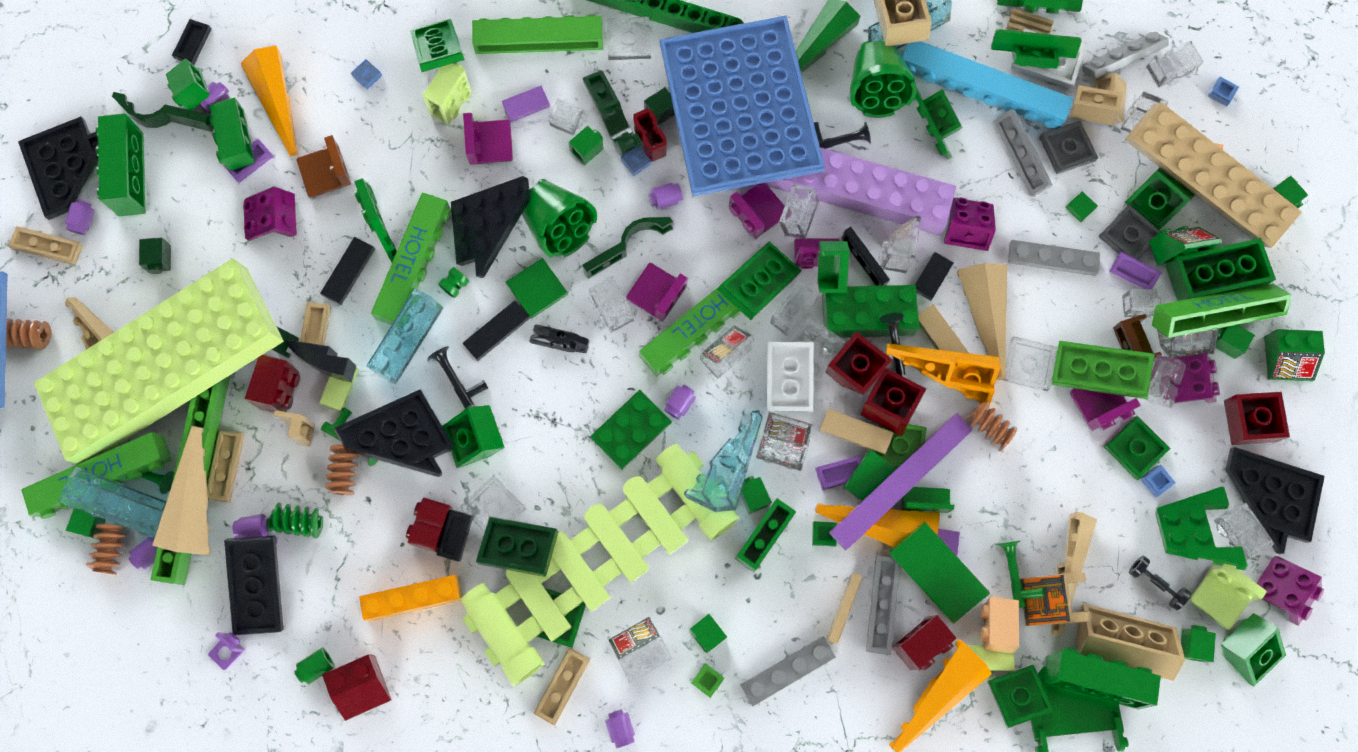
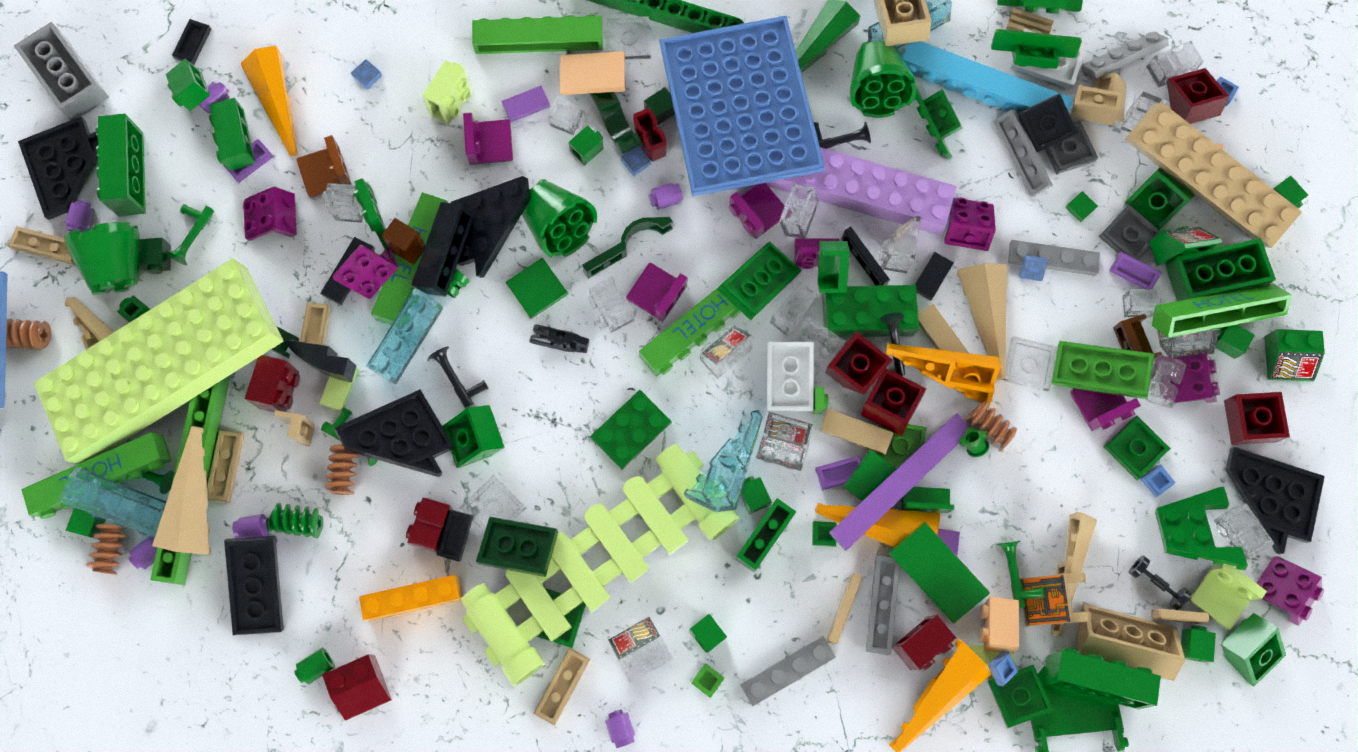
dark green piece [112,92,214,132] -> none
medium lavender bracket [208,632,245,670] -> none
green tile [410,19,465,72] -> none
black tile [462,300,530,361] -> none
medium lavender brick [664,384,696,420] -> none
none -> light grey brick [13,22,109,120]
none -> green cone [64,222,140,295]
none -> green window [117,295,151,323]
none -> green piece [166,204,215,265]
none -> clear piece [322,183,363,223]
none -> magenta bracket [333,245,398,299]
none -> reddish brown panel [381,218,425,265]
none -> black brick [411,202,475,297]
none -> light nougat tile [560,51,625,95]
none -> bright green plate [813,387,829,414]
none -> green brick [959,427,989,458]
none -> medium blue tile [988,651,1018,686]
none -> black tile [1017,93,1078,152]
none -> medium blue tile [1019,255,1048,281]
none -> tan tile [1151,609,1209,624]
none -> dark red slope [1166,68,1230,124]

